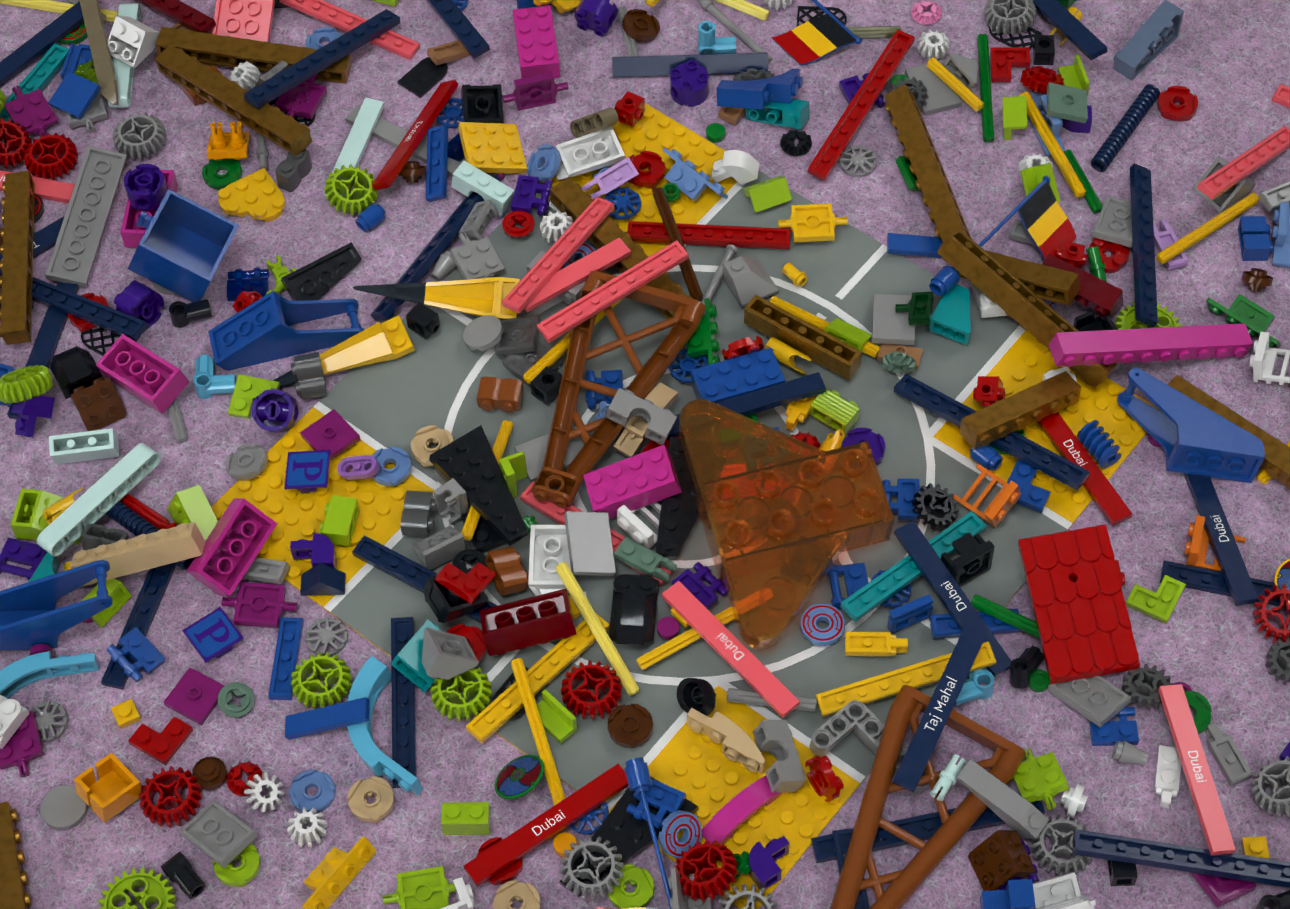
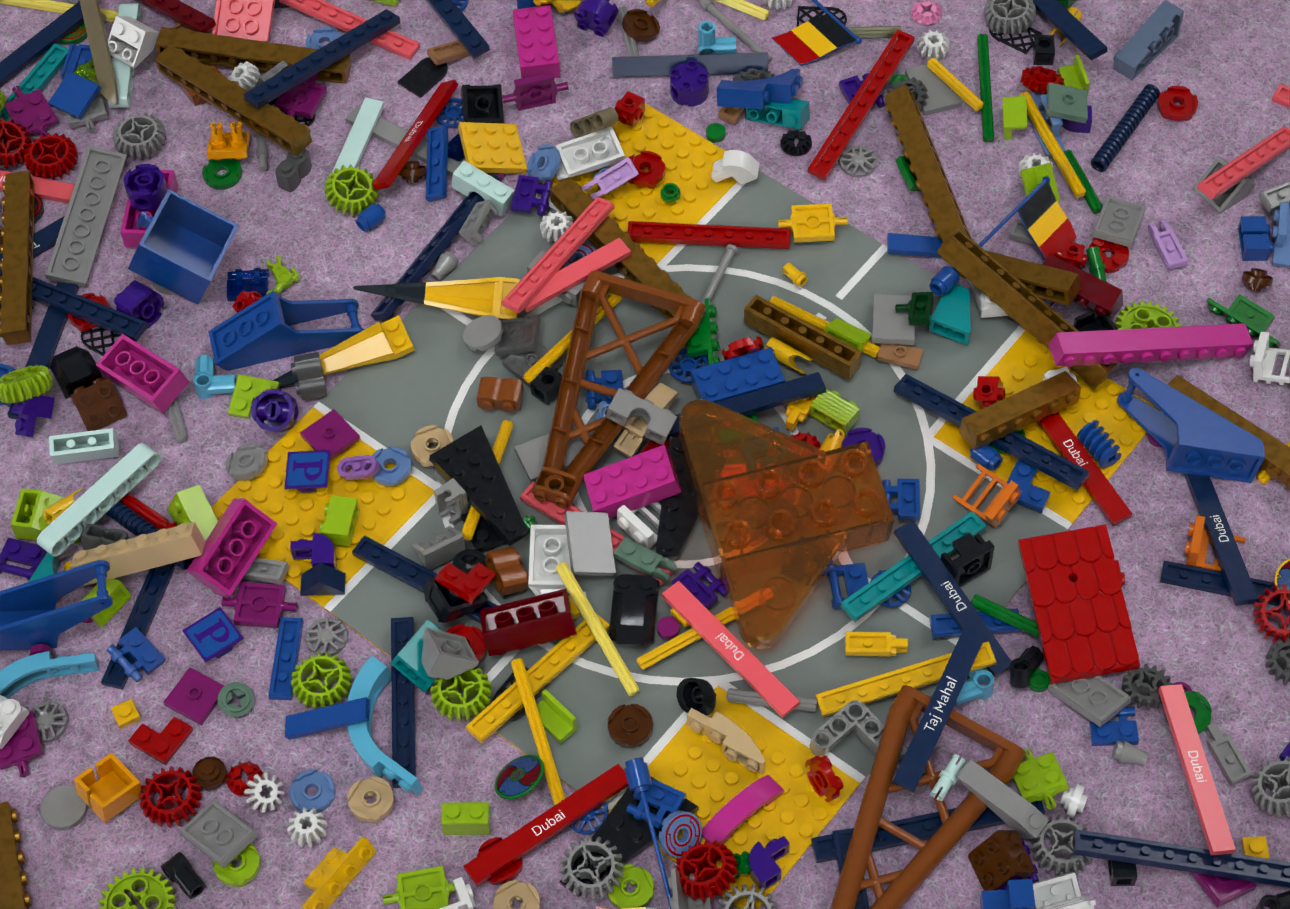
black piece [169,299,212,328] -> none
yellow plate [218,168,286,222] -> none
black wing [281,242,362,301] -> none
dark grey brick [400,491,437,537] -> none
black brick [406,302,440,339] -> none
light grey plate [450,232,505,280] -> none
lime panel [499,451,527,498] -> none
red gear [502,211,535,239] -> none
coral tile [537,240,689,343] -> none
light orange tile [553,832,577,857] -> none
red gear [561,660,622,720] -> none
blue wheel [604,187,641,220] -> none
reddish brown axle [653,187,703,301] -> none
medium blue bracket [662,147,729,202] -> none
light grey slope [723,256,779,308] -> none
lime panel [743,176,792,212] -> none
light grey arch [753,720,806,793] -> none
medium blue tile [800,603,845,646] -> none
sand green gear [882,352,916,374] -> none
blue plate [887,594,934,634] -> none
black gear [912,483,959,530] -> none
light grey slope [942,53,977,90] -> none
red plate [990,47,1030,82] -> none
lime plate [1126,575,1186,624] -> none
dark blue plate [1130,163,1158,327] -> none
white hinge [1154,745,1181,809] -> none
yellow axle [1156,193,1260,264] -> none

